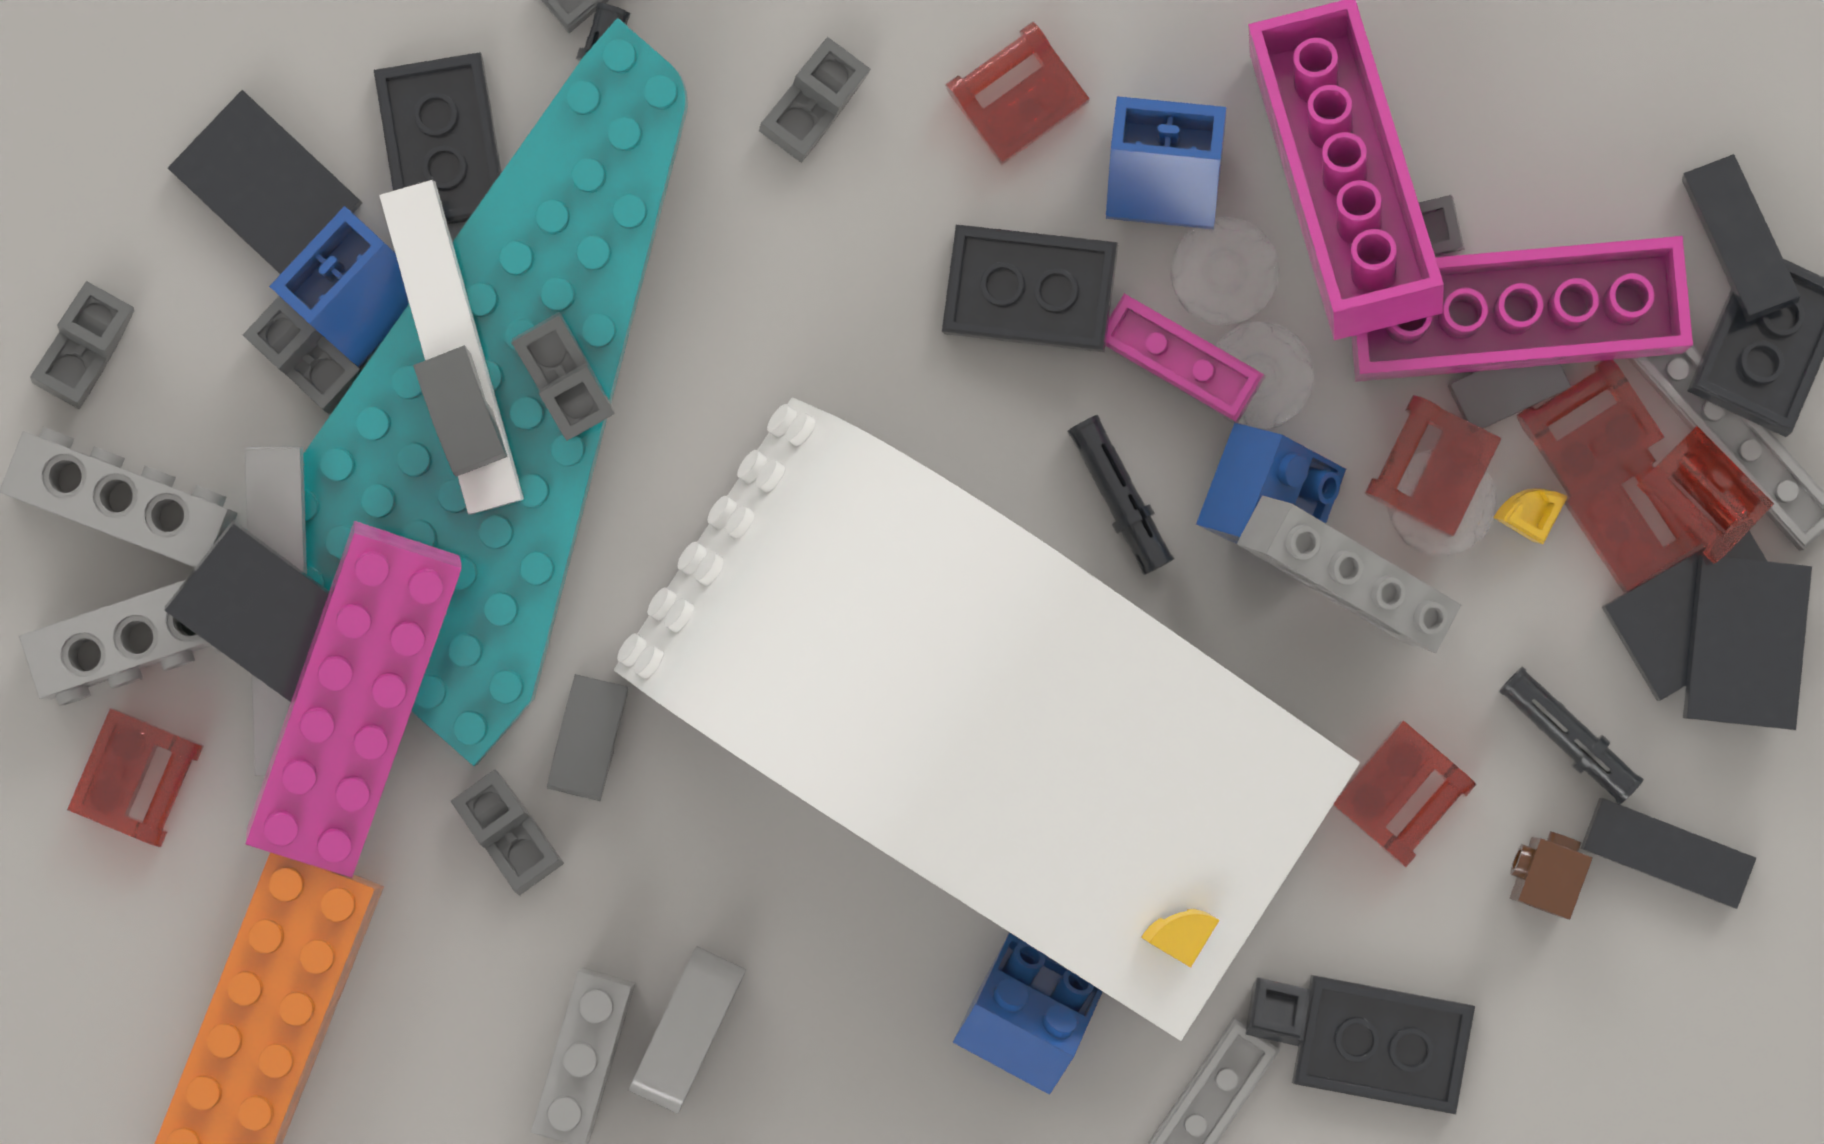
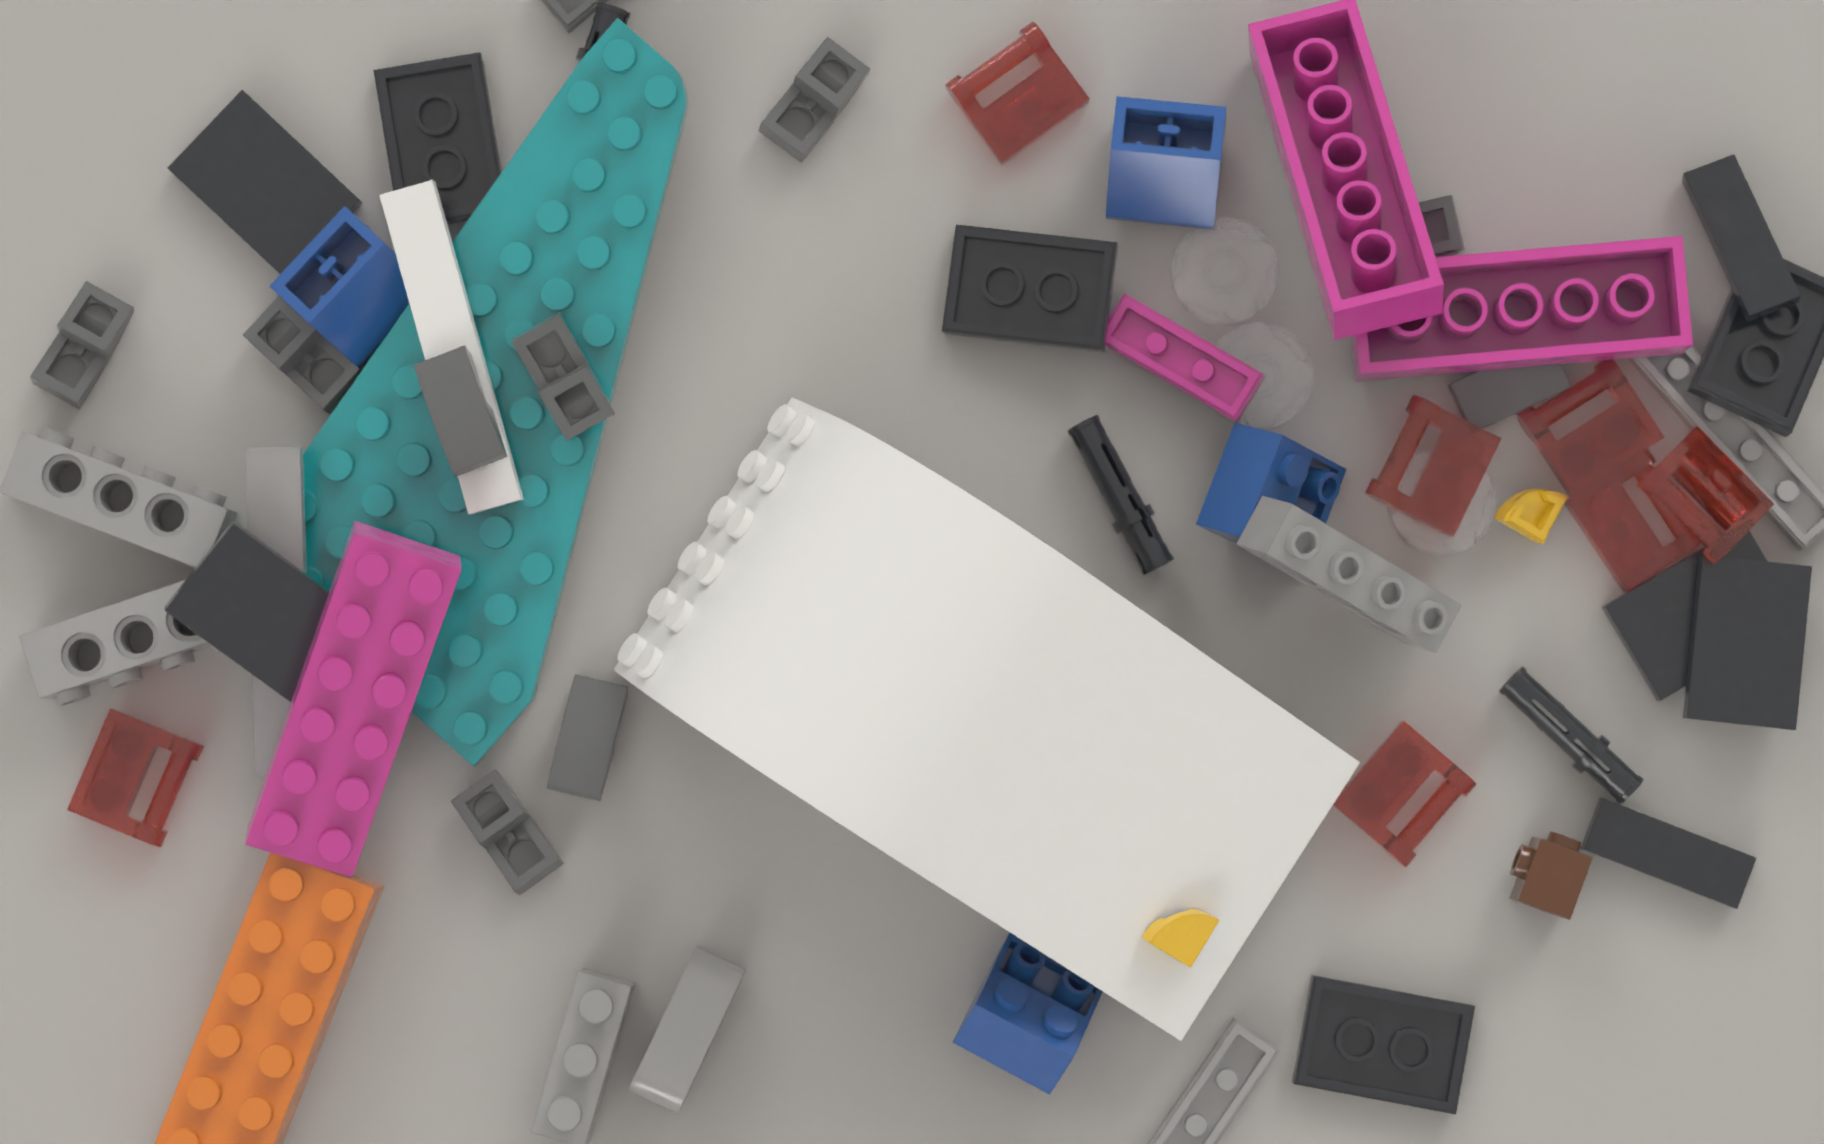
black tile [1245,977,1310,1046] -> none

